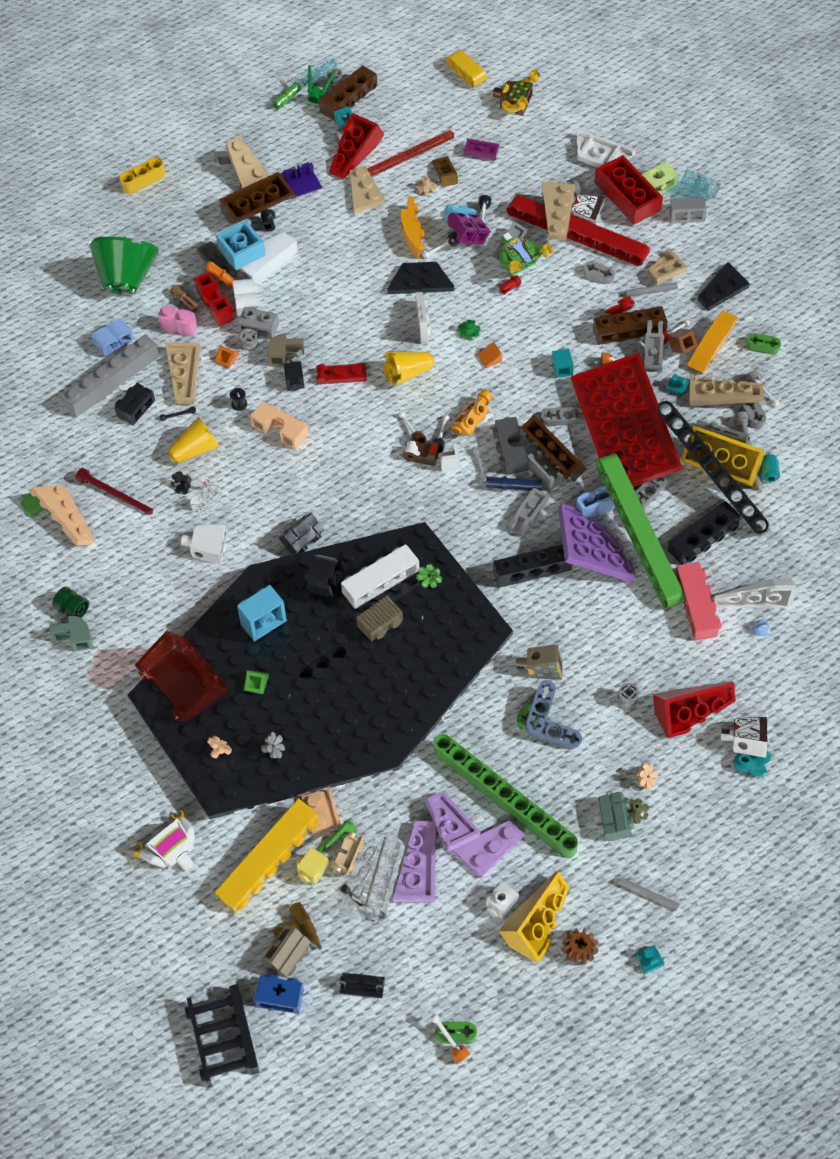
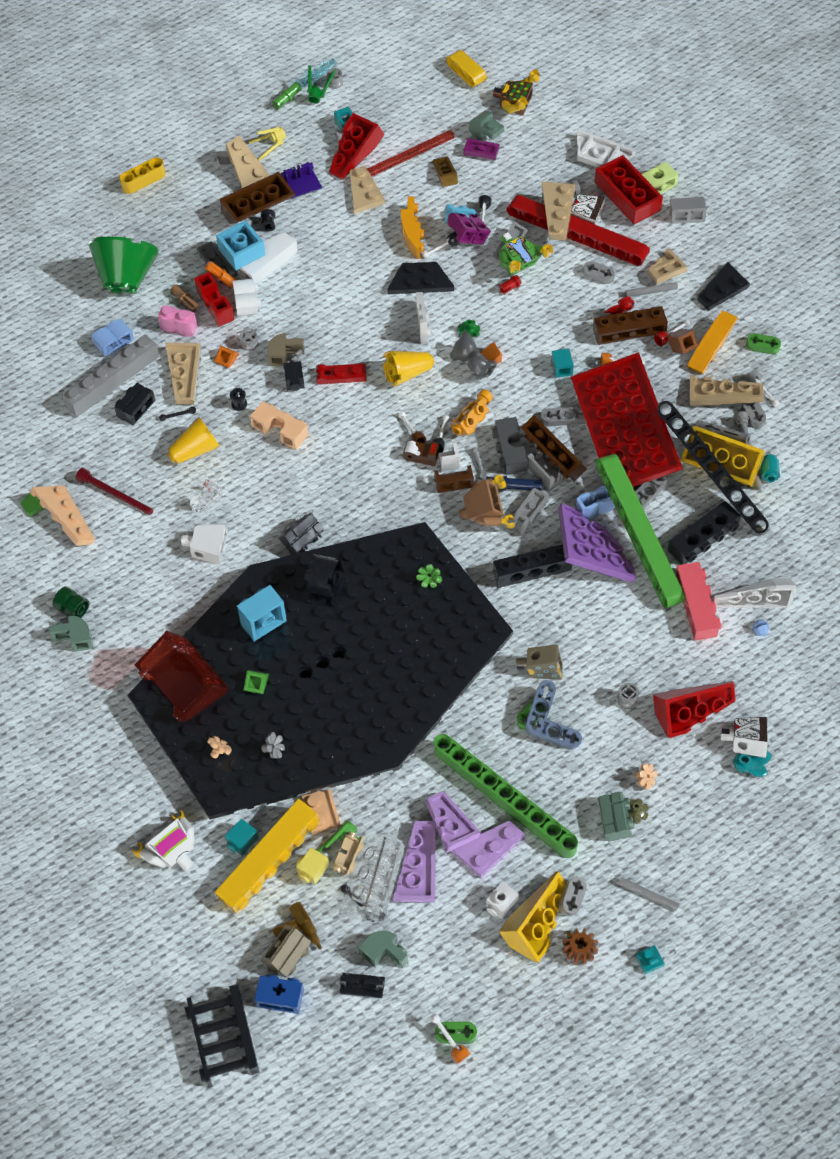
black plant [170,471,192,495] -> none
light grey brick [238,307,279,340] -> none
reddish brown brick [319,65,378,121] -> none
white brick [341,544,419,609] -> none
dark tan brick [356,596,403,641] -> none
tan plant [415,176,436,196] -> none
light grey hinge [644,320,664,370] -> none
teal tile [665,374,690,397] -> none
clear light blue brick [679,169,721,199] -> none
none -> teal brick [225,818,259,856]
none -> light yellow plant [248,127,286,161]
none -> sand green brick [358,931,408,968]
none -> reddish brown hinge [434,465,474,493]
none -> dark grey animal [450,331,497,380]
none -> medium nougat torso [459,474,515,529]
none -> sand green brick [469,111,504,140]
none -> light grey beam [559,876,587,916]

